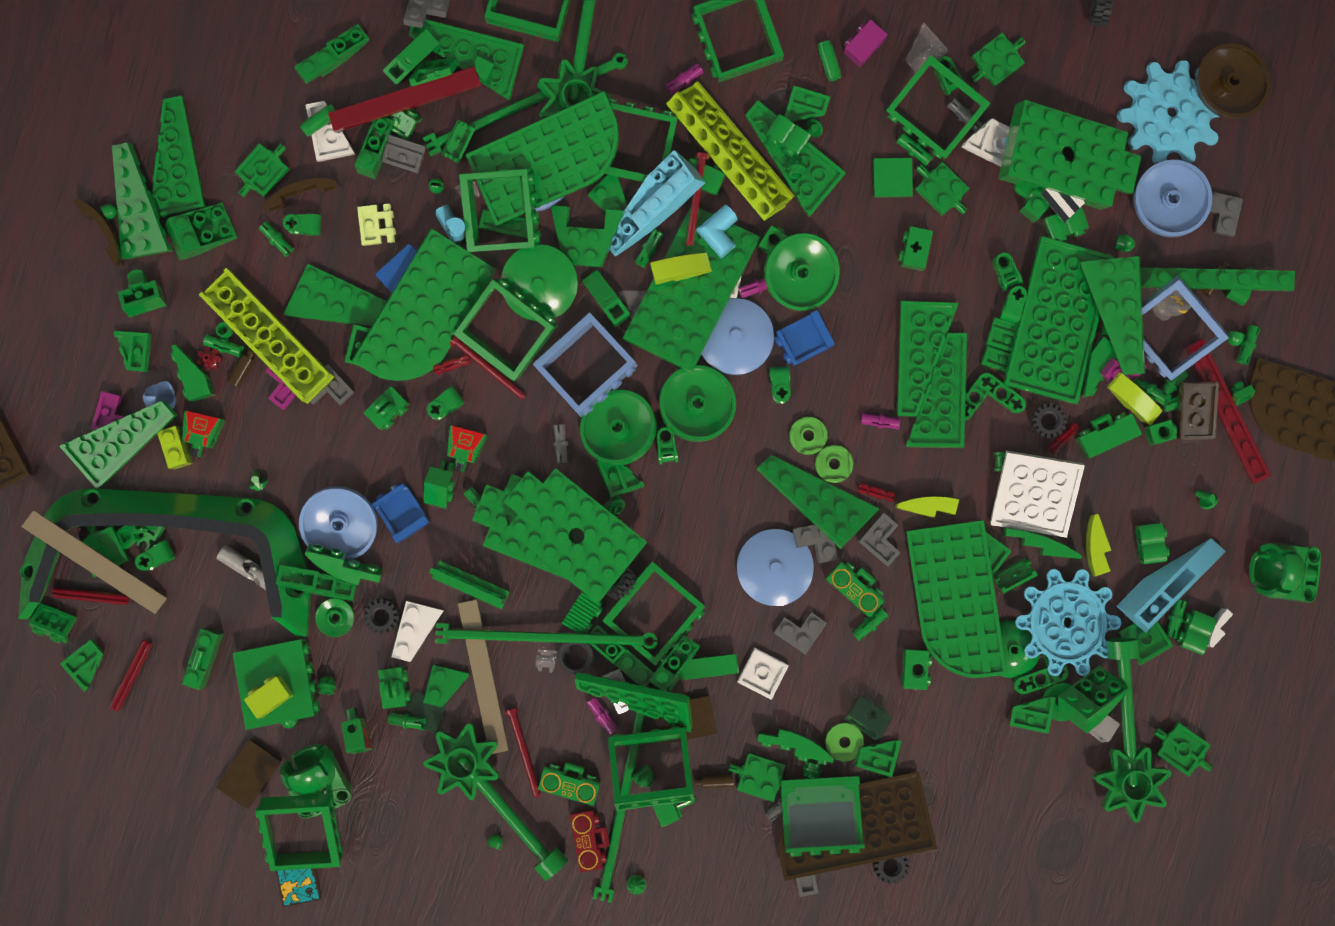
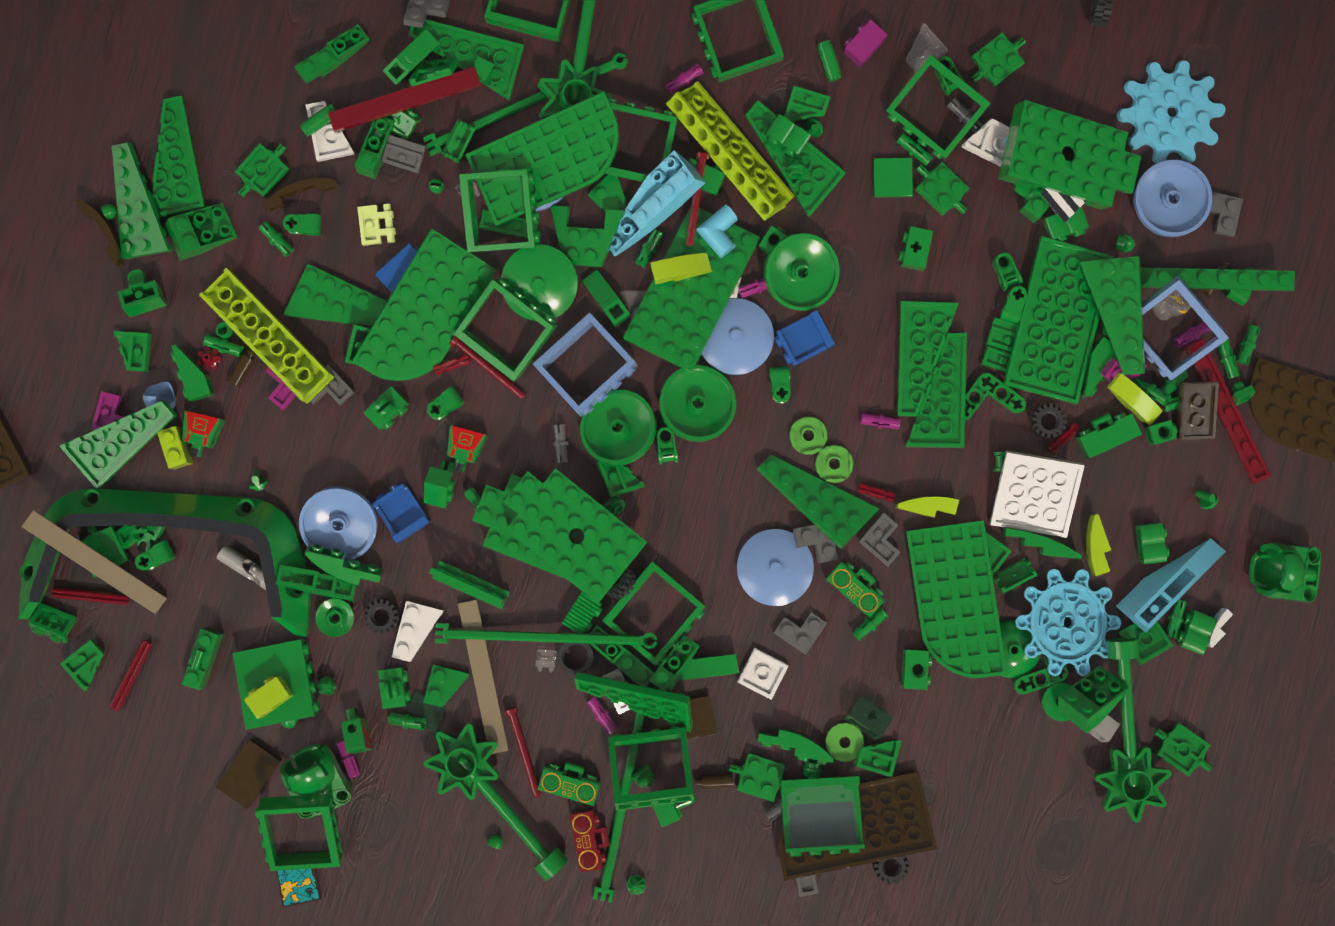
medium azure brick [436,205,465,245] -> none
green wing [1010,696,1056,734] -> none
dark brown dish [1195,43,1271,120] -> none
green hinge [1228,331,1245,346] -> none
none -> magenta axle [336,740,360,778]
none -> magenta pin [1174,321,1211,349]
none -> green pin [1218,339,1240,379]

